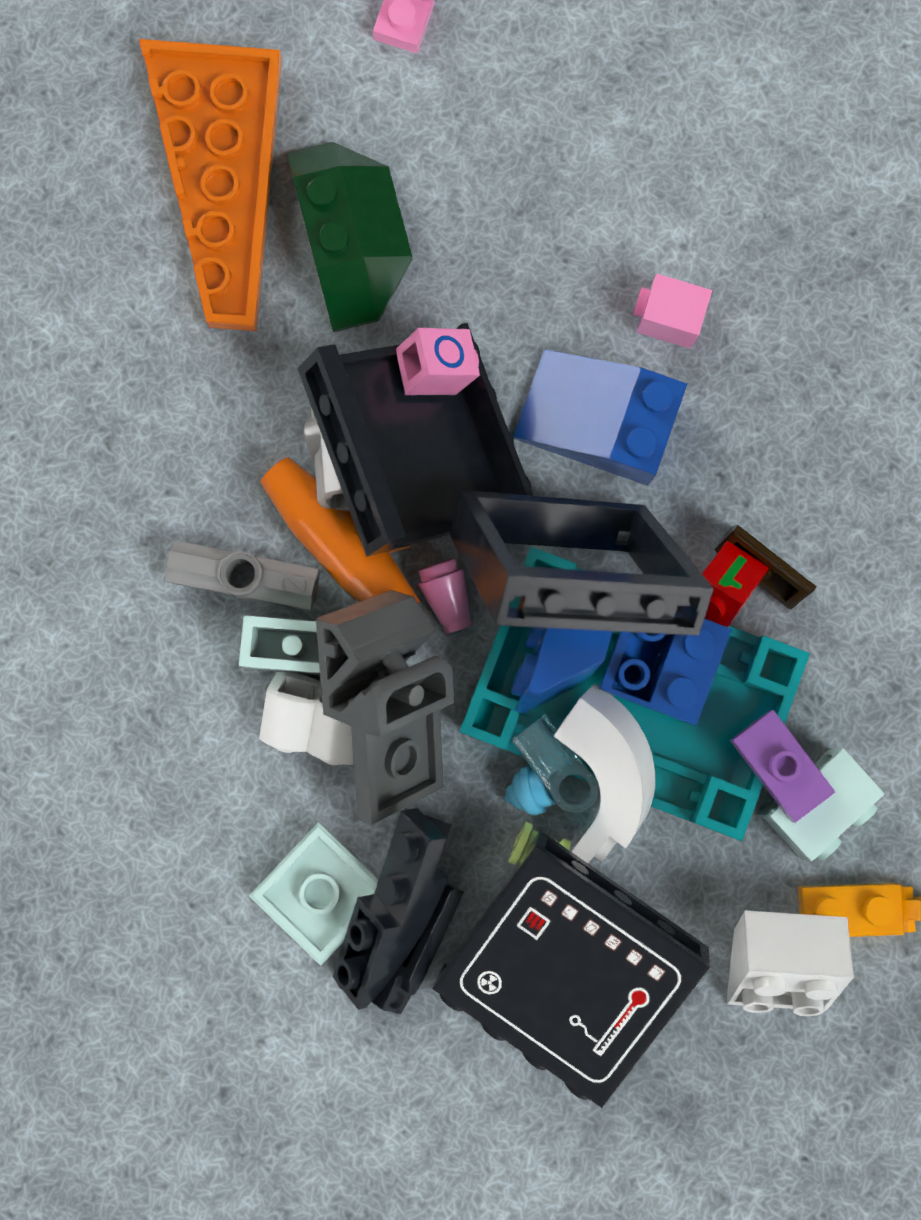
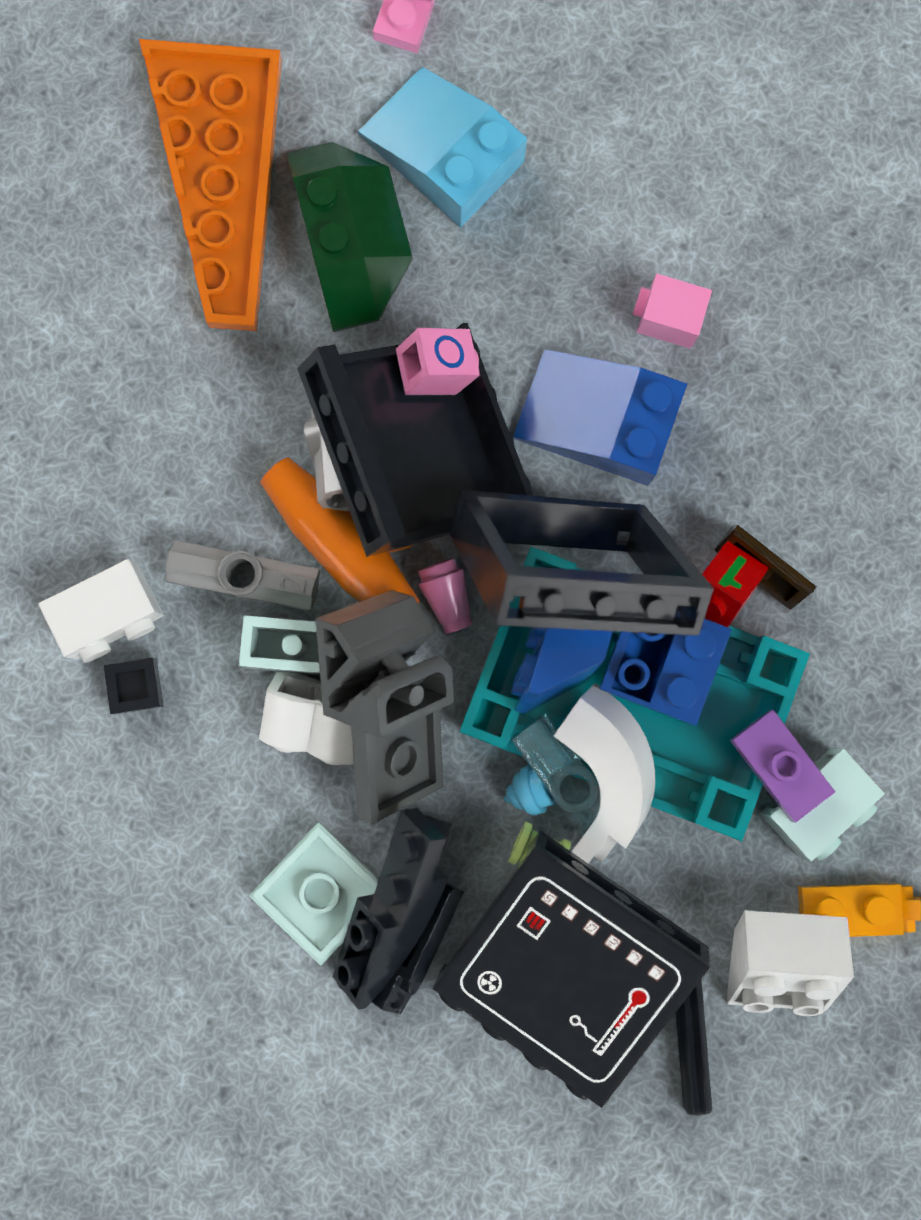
none -> white brick [38,559,164,663]
none -> black plate [104,658,164,715]
none -> medium azure slope [358,67,527,228]
none -> black axle [676,979,712,1116]

